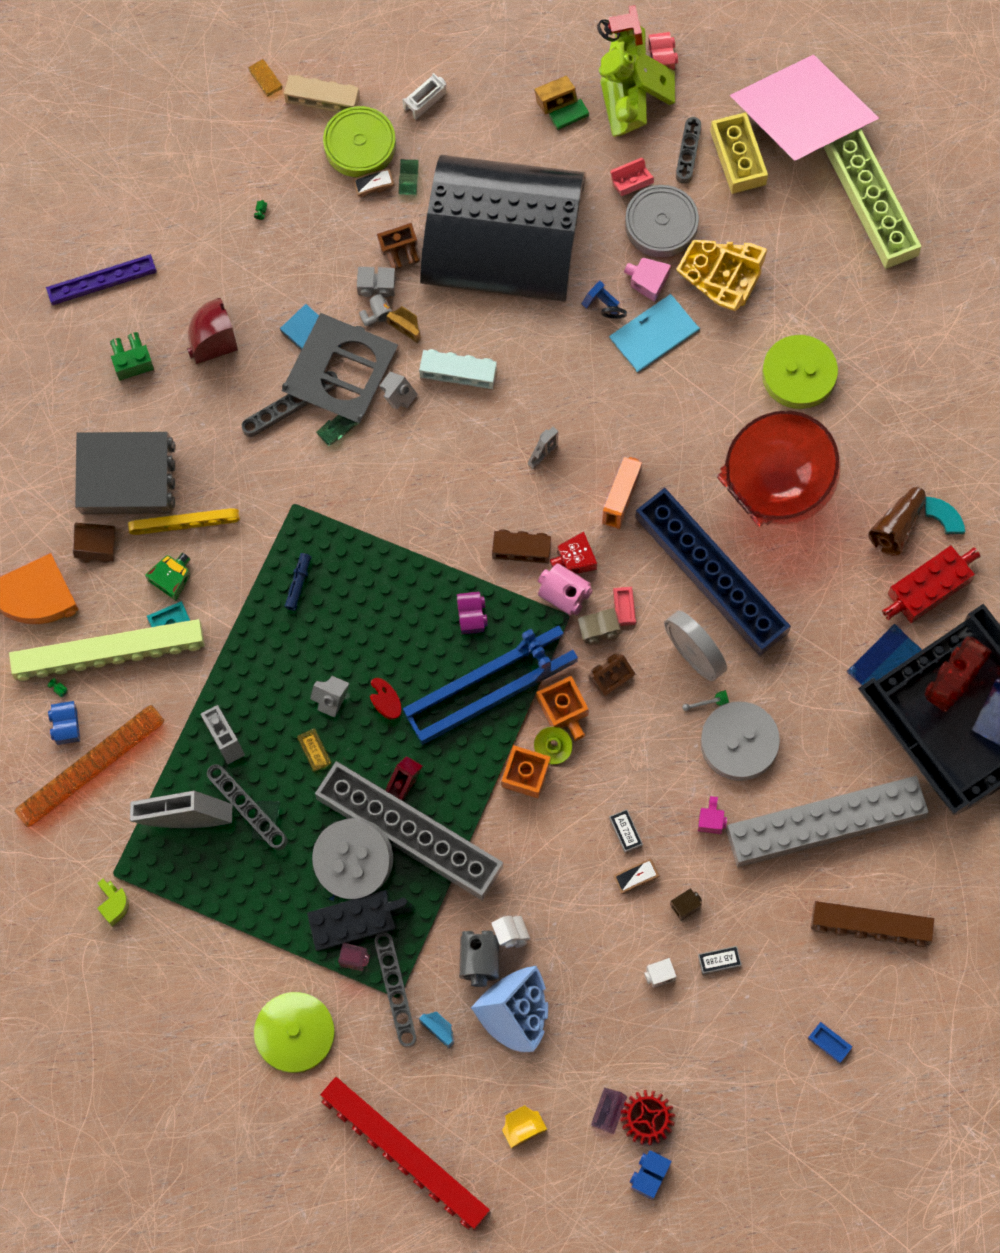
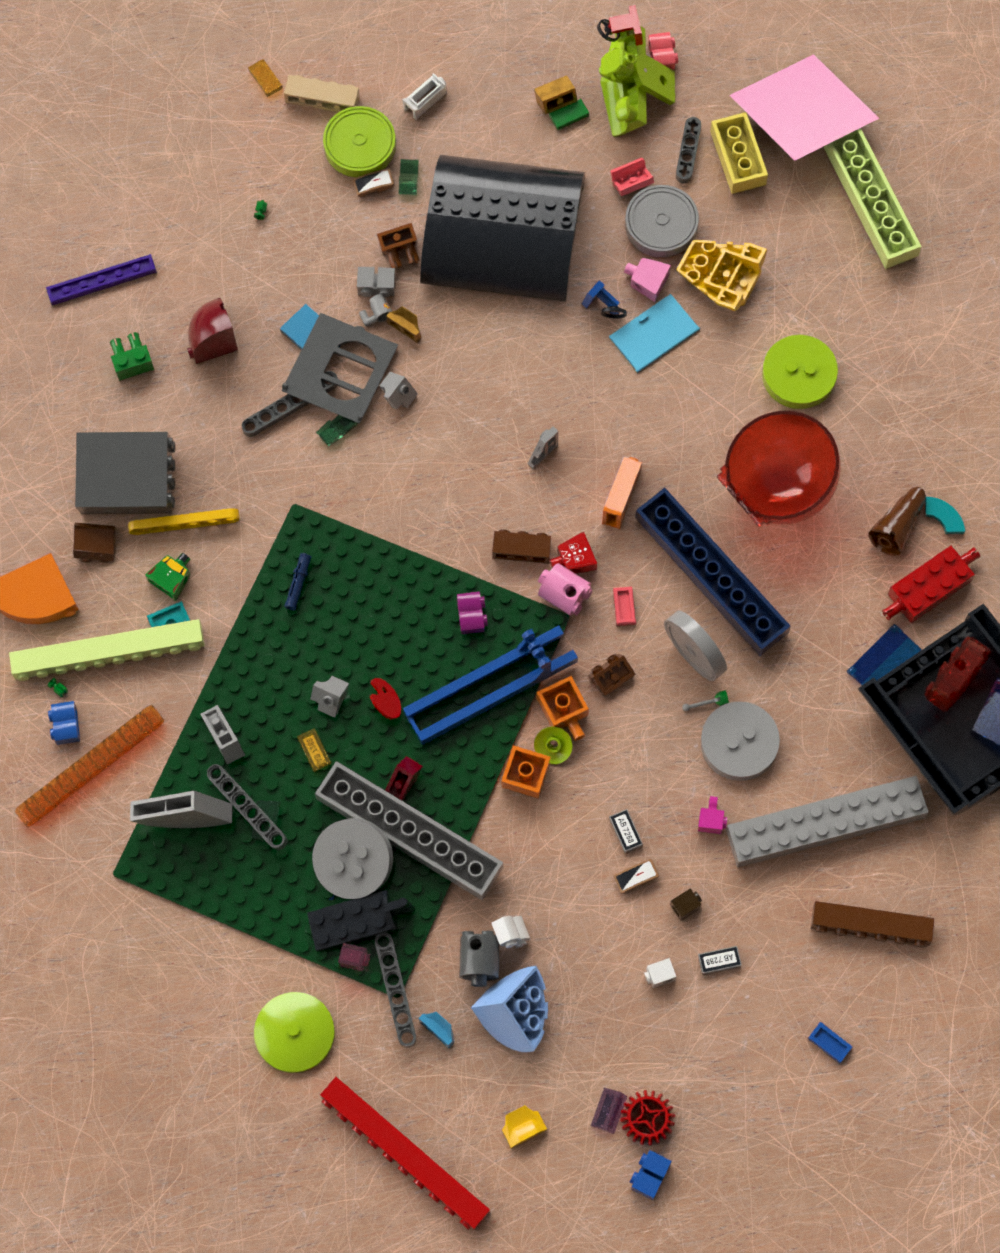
lime brick [97,878,129,927] -> none
light aqua brick [419,349,497,389] -> none
dark tan brick [578,608,622,645] -> none

